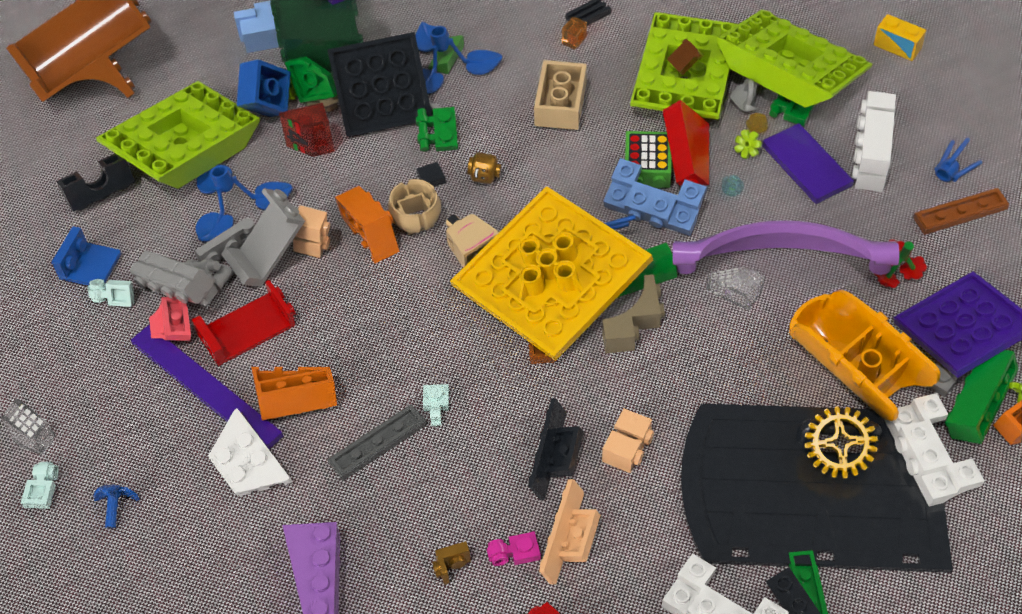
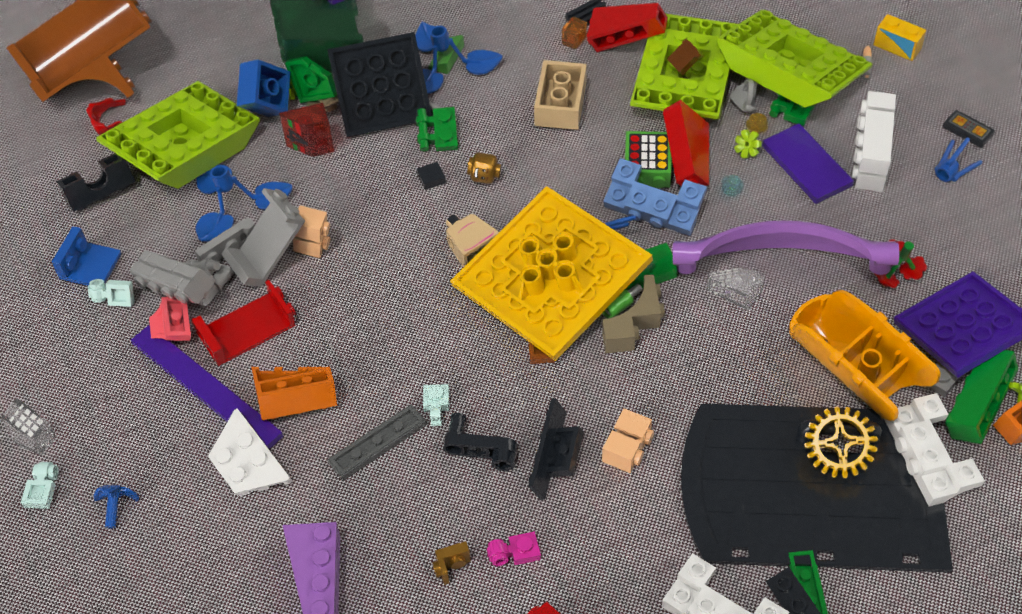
light blue plate [233,1,280,53] -> none
orange wedge [335,186,400,264] -> none
tan piece [388,179,441,235] -> none
light nougat bracket [539,479,601,584] -> none
dark orange tile [913,188,1010,235] -> none
none -> red helmet [86,98,126,135]
none -> black beam [443,412,518,472]
none -> red slope [587,3,668,52]
none -> bright green piece [603,284,642,319]
none -> piece [863,46,873,79]
none -> tile [943,110,995,148]

